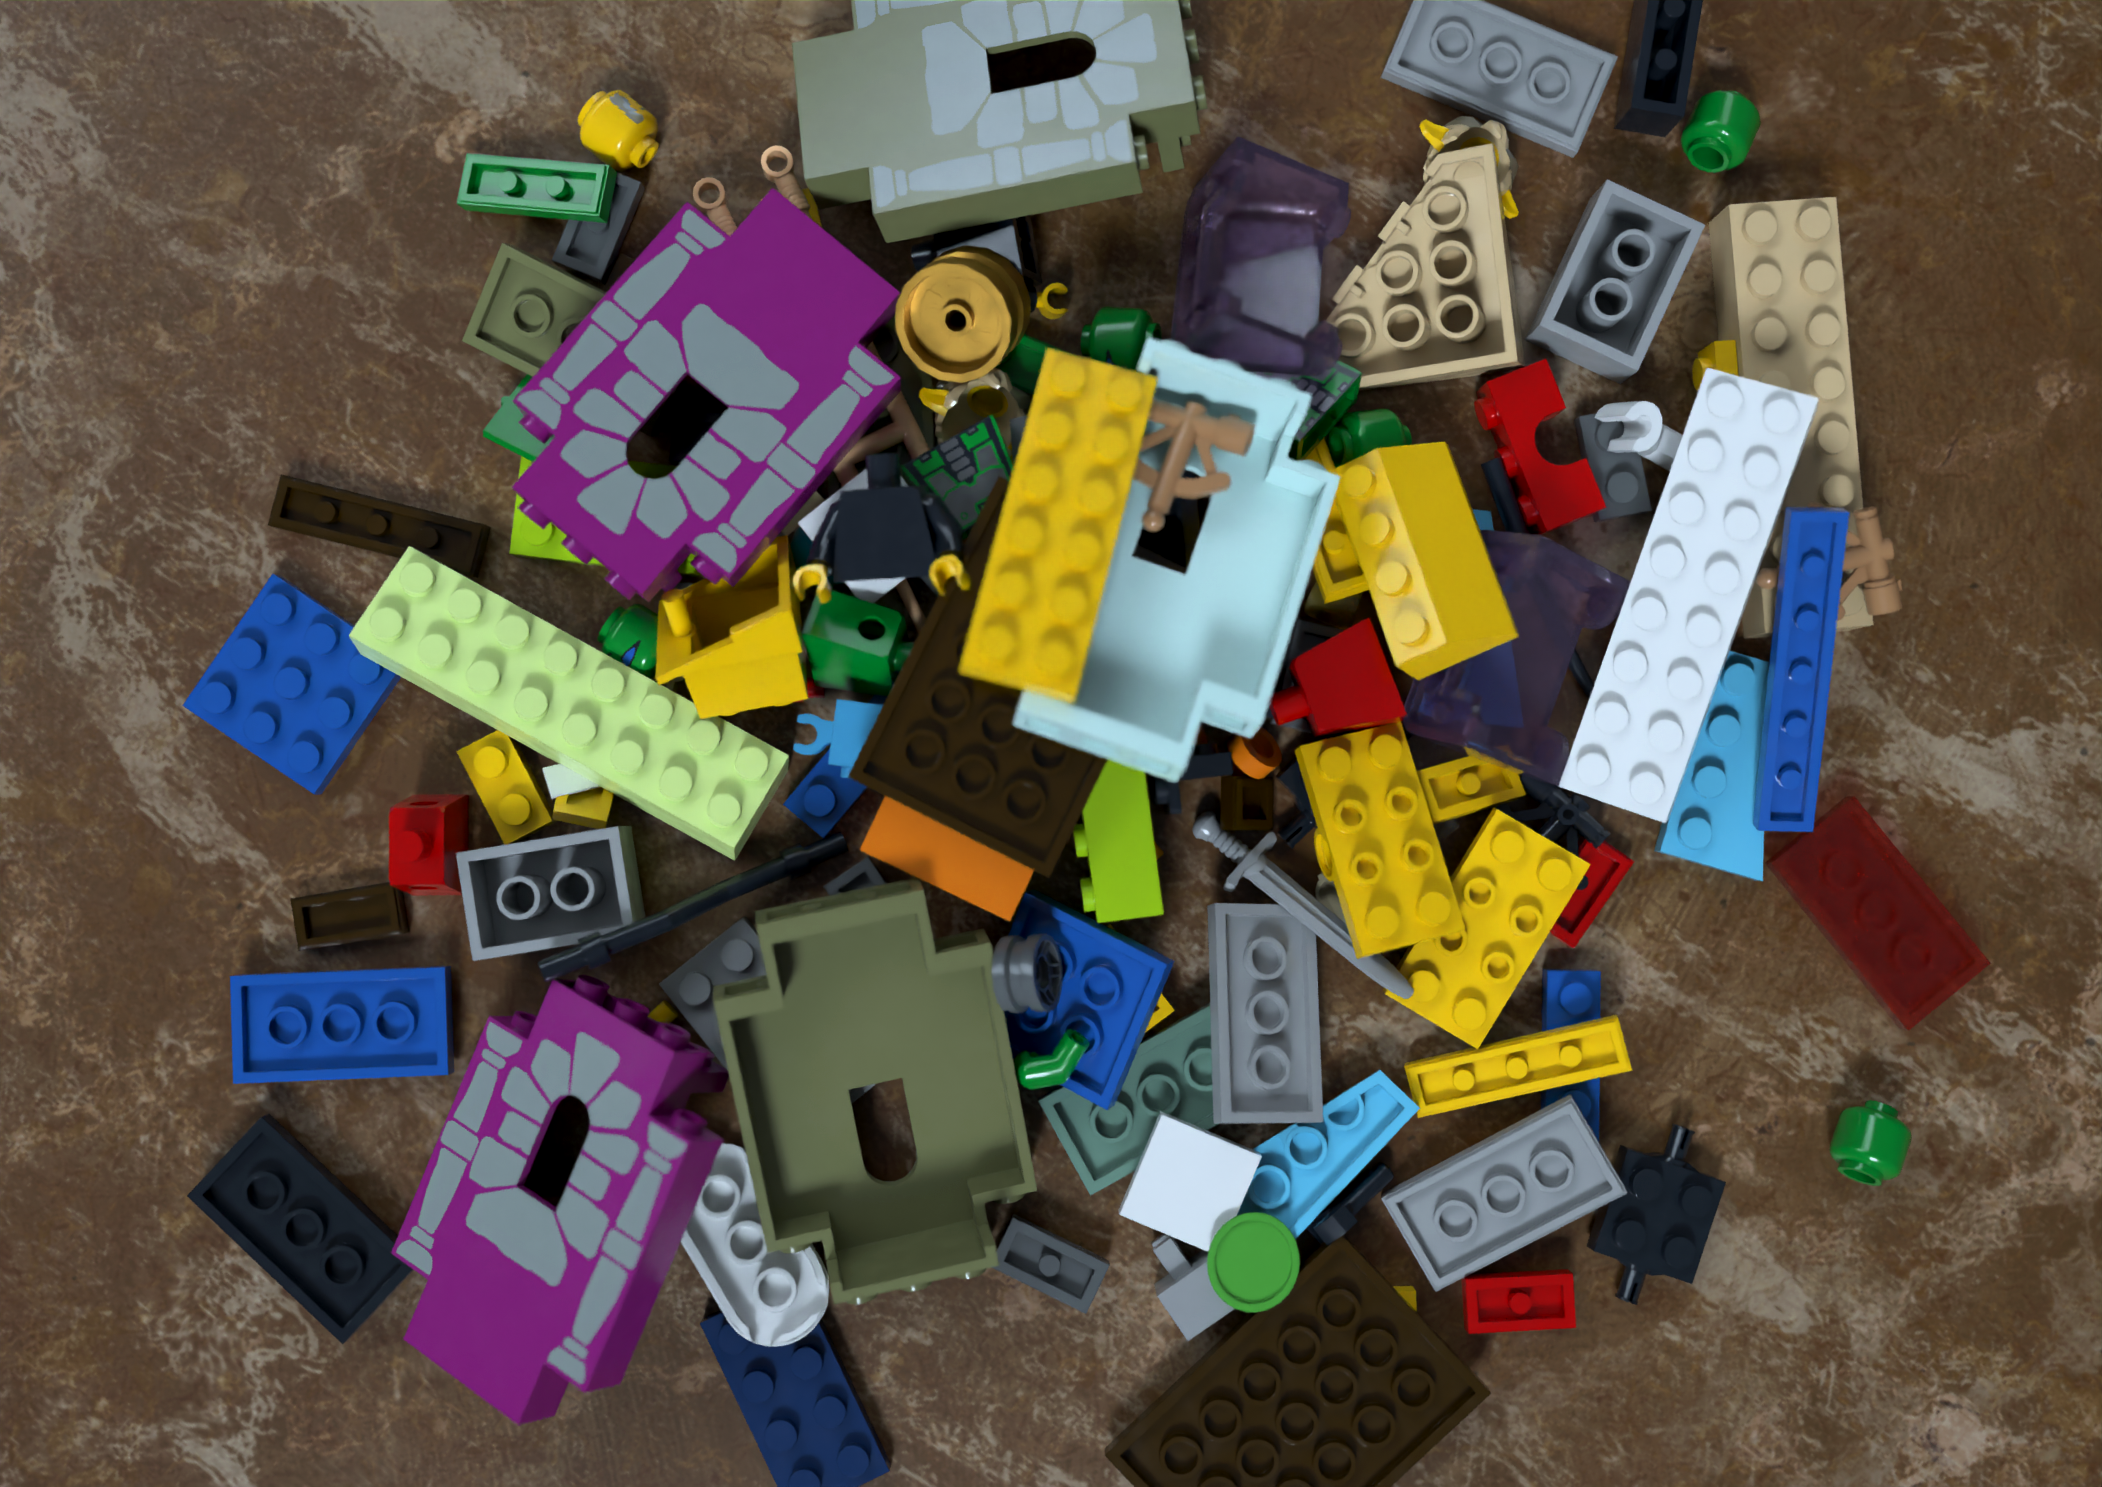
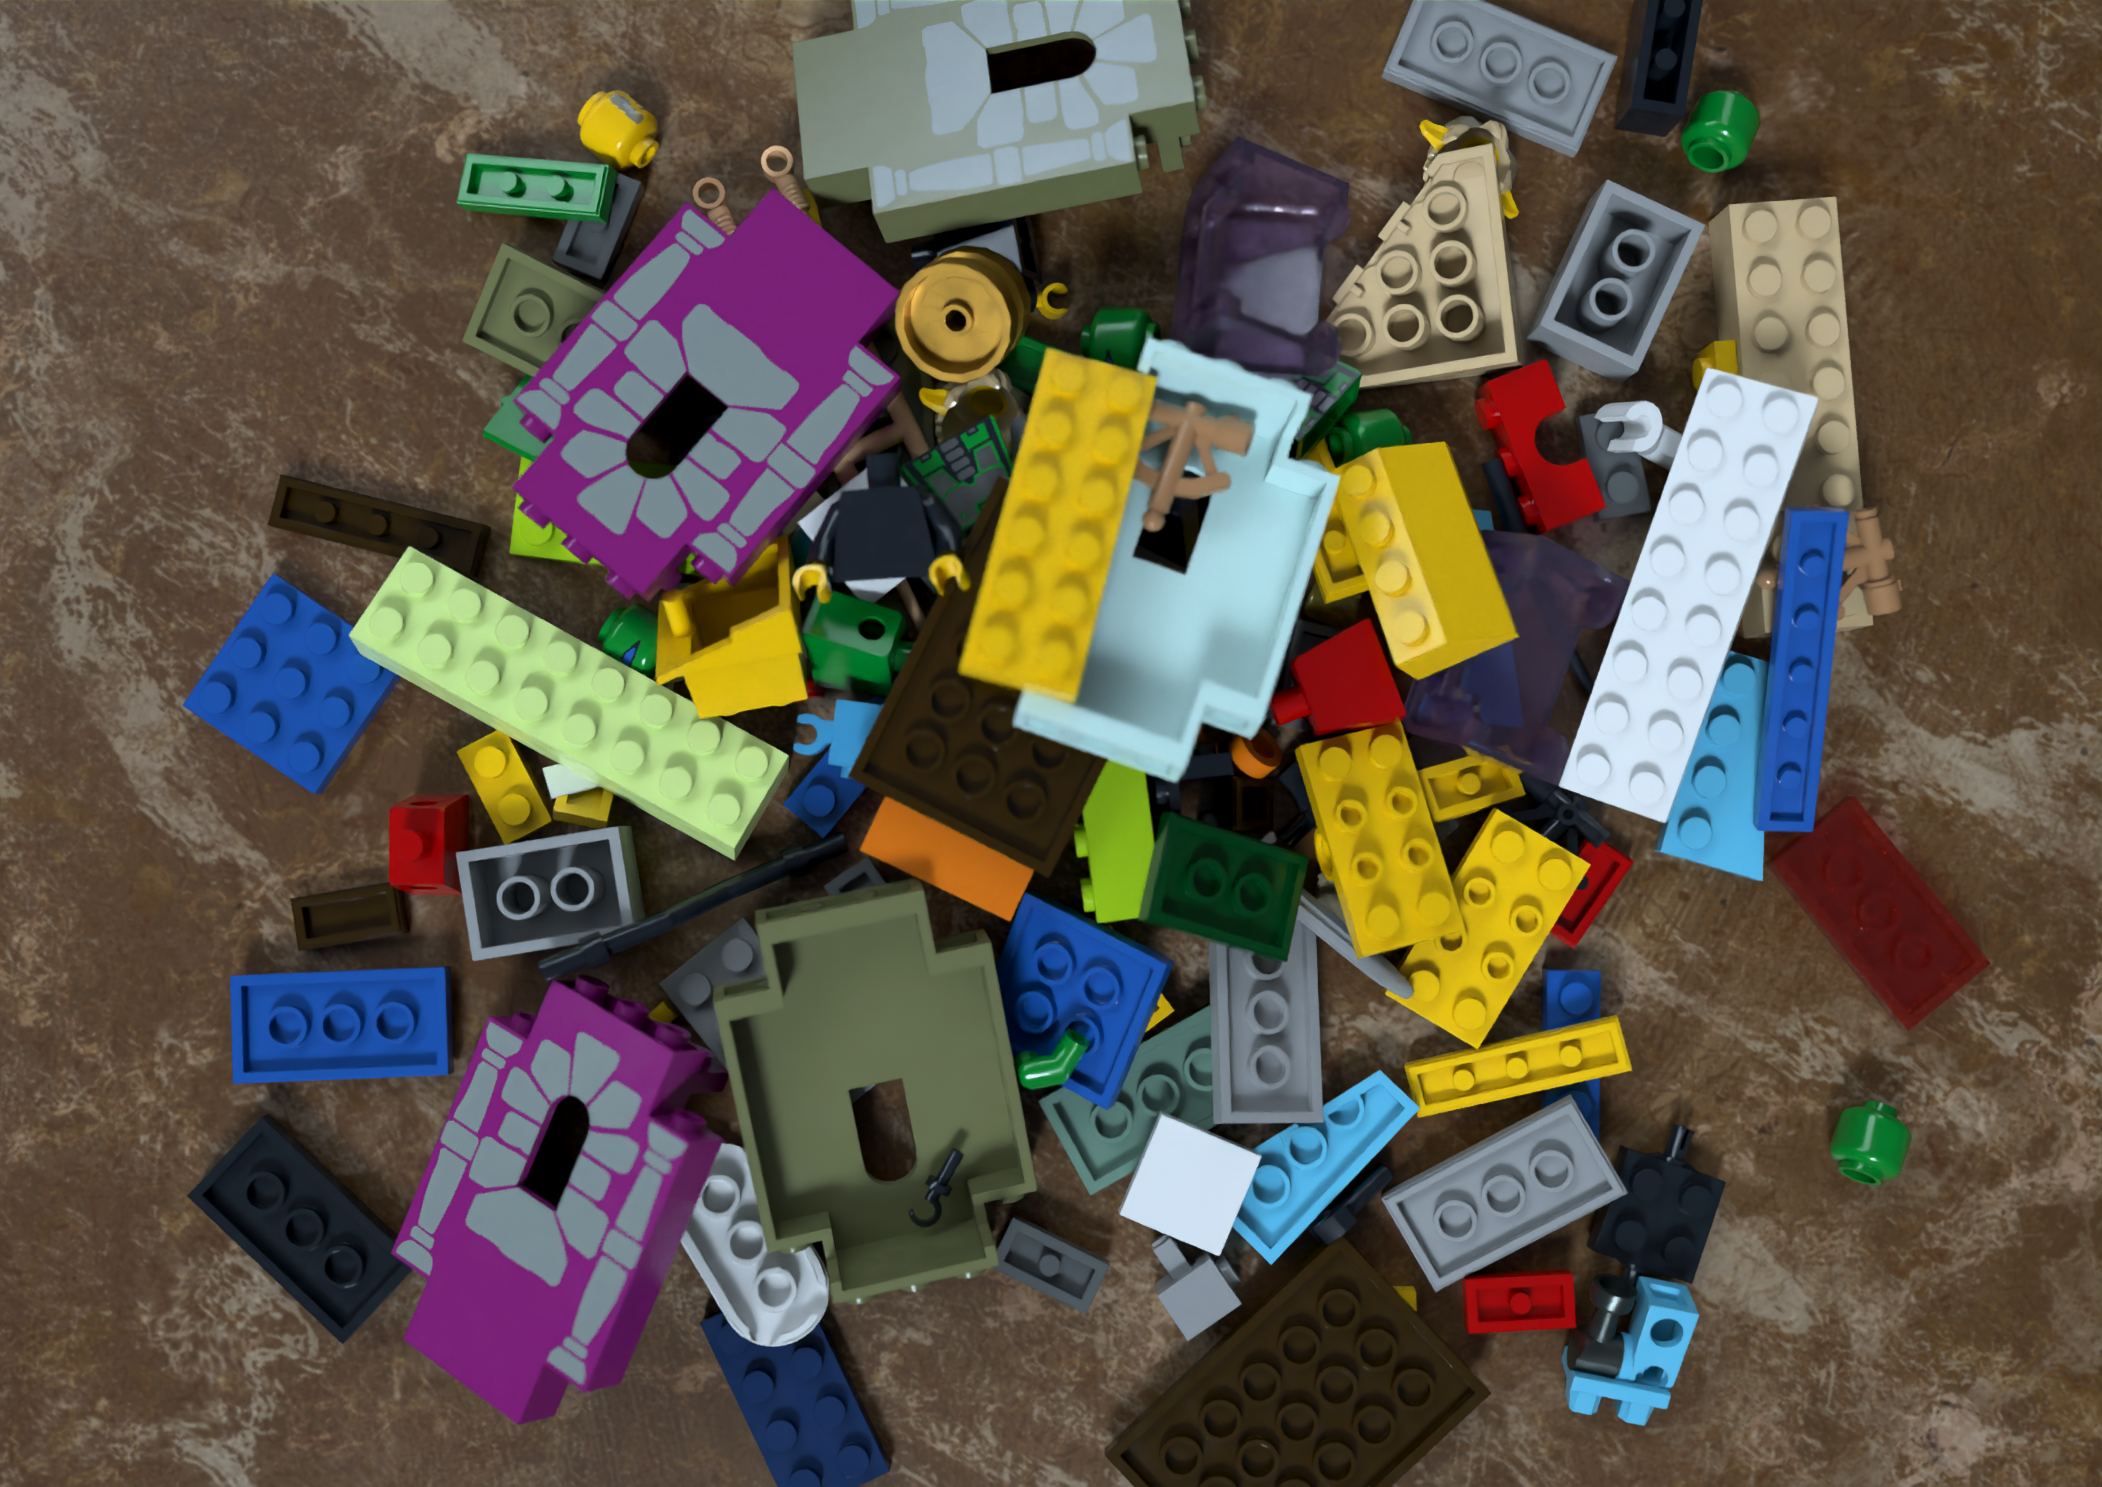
dark grey wheel [992,933,1063,1013] -> none
bright green piece [1207,1212,1300,1313] -> none
none -> black hand [909,1148,964,1227]
none -> dark green tile [1138,812,1309,962]
none -> medium azure hips [1561,1273,1699,1426]

